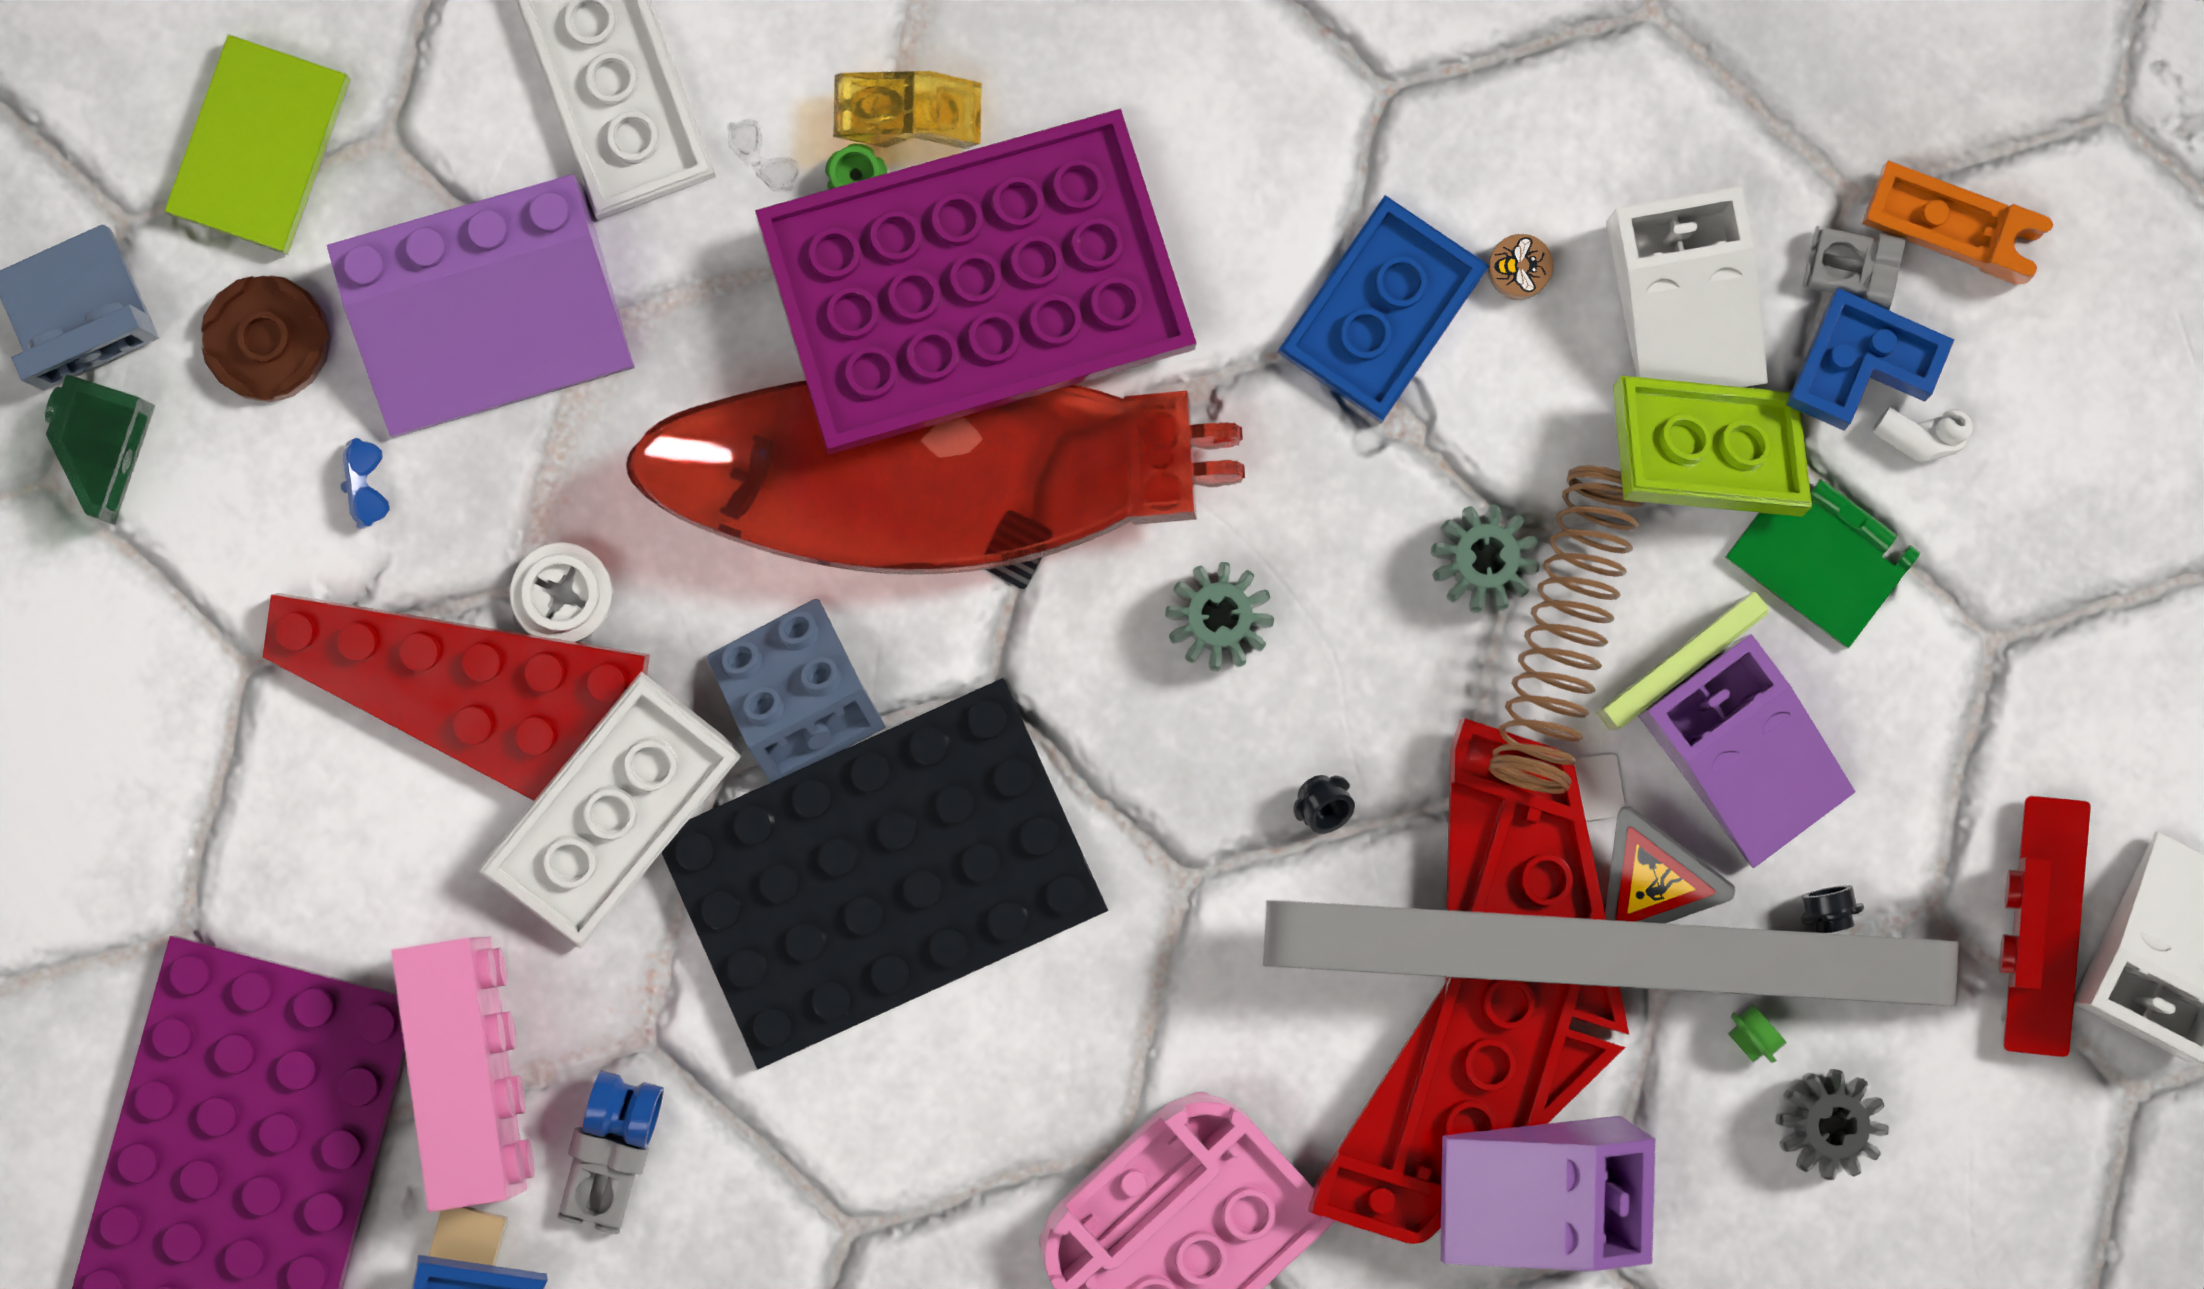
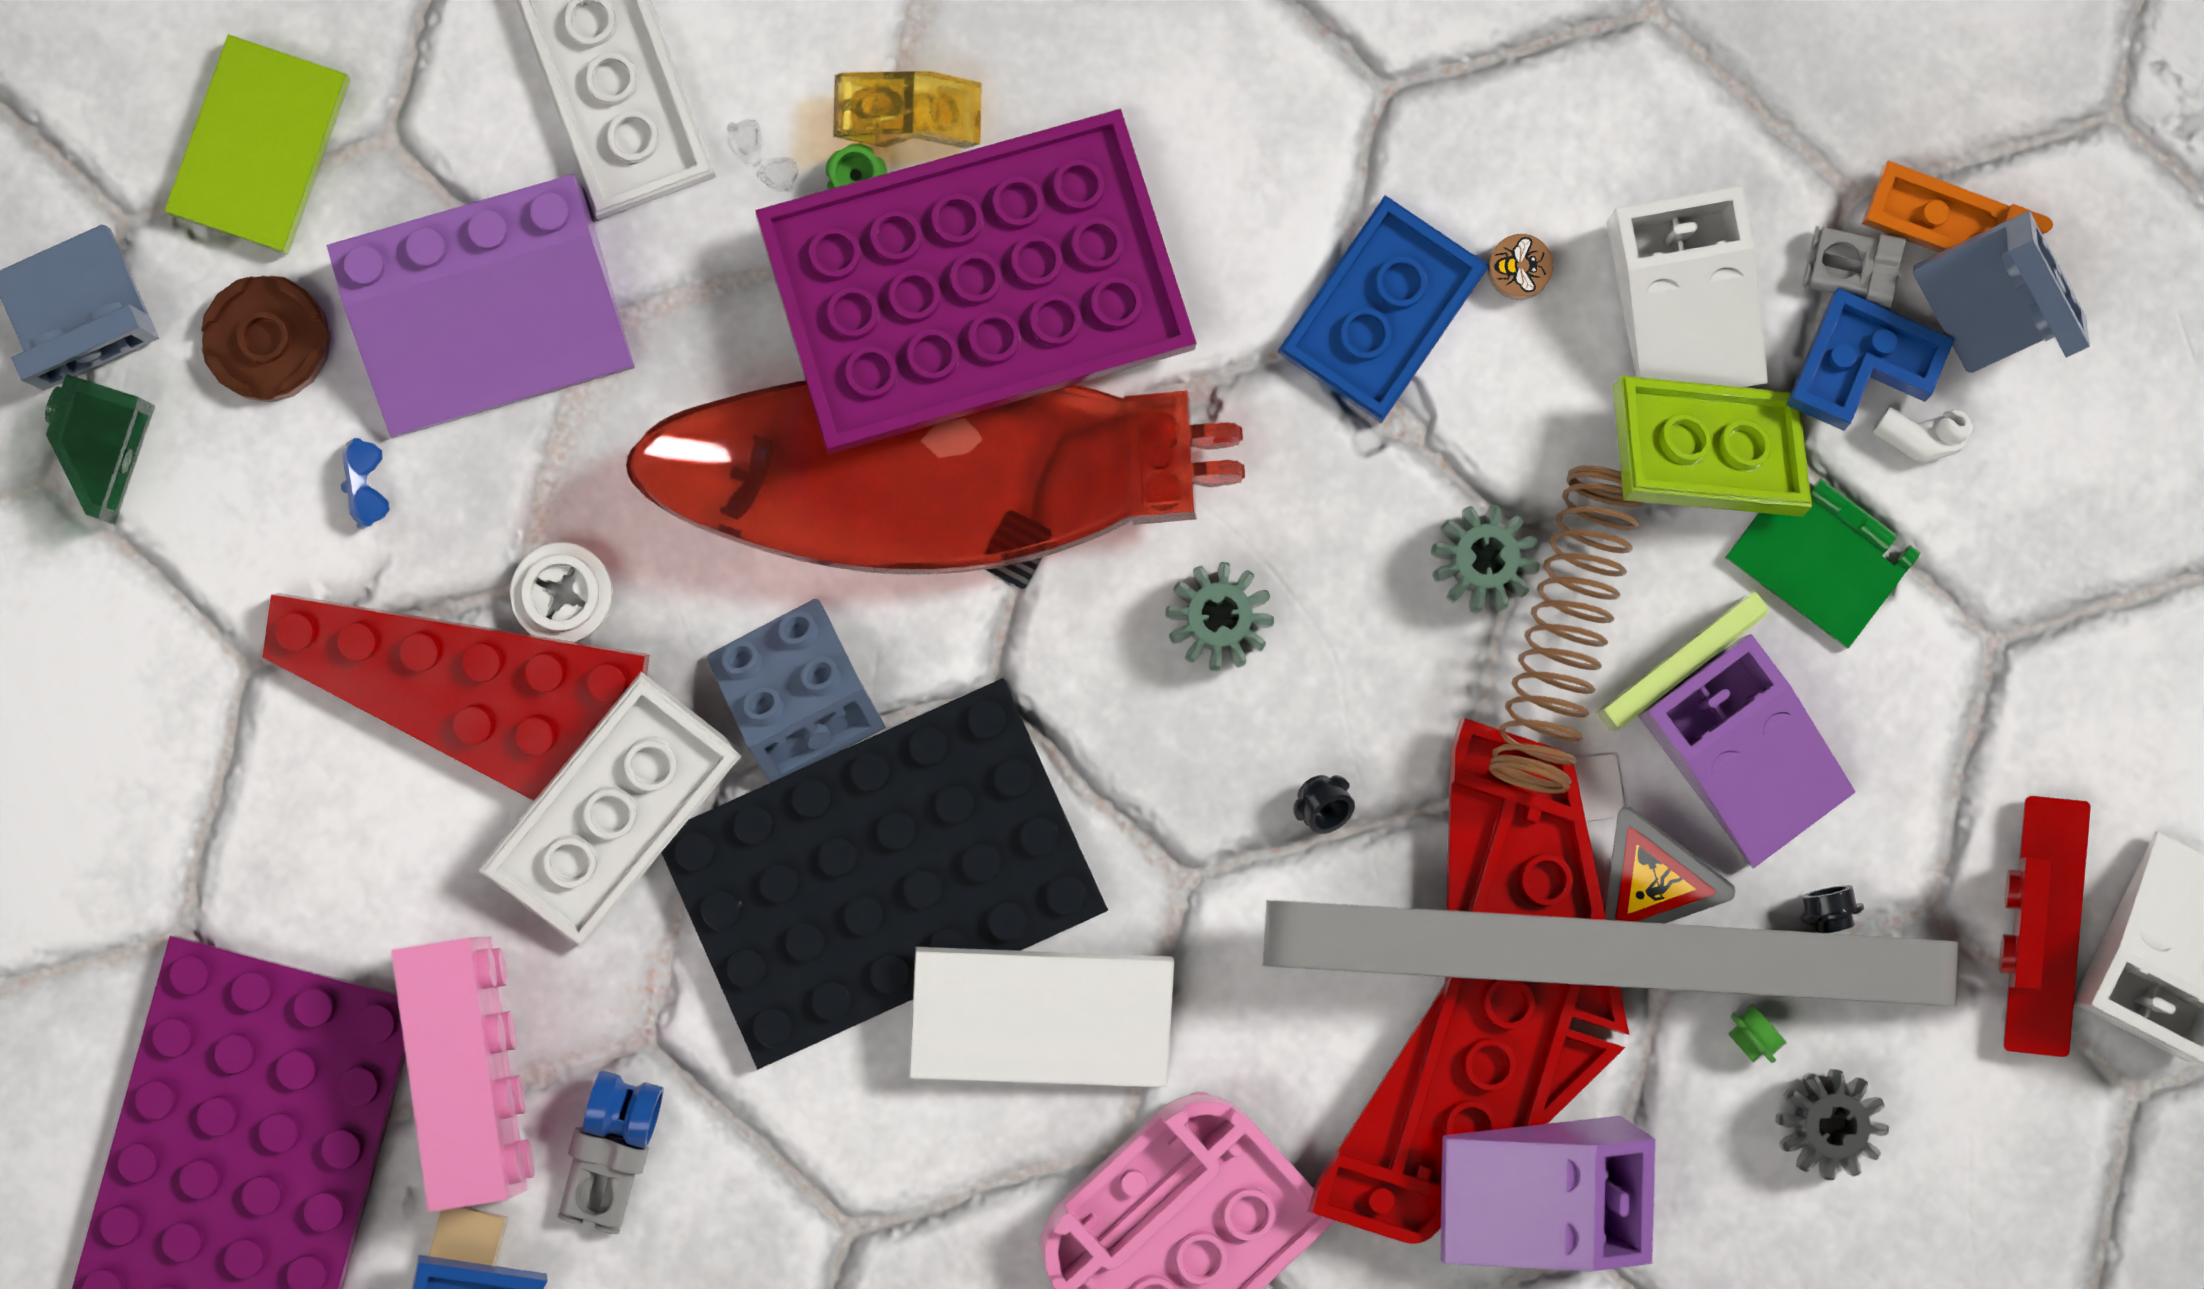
none -> white tile [909,947,1174,1087]
none -> sand blue bracket [1913,210,2090,373]

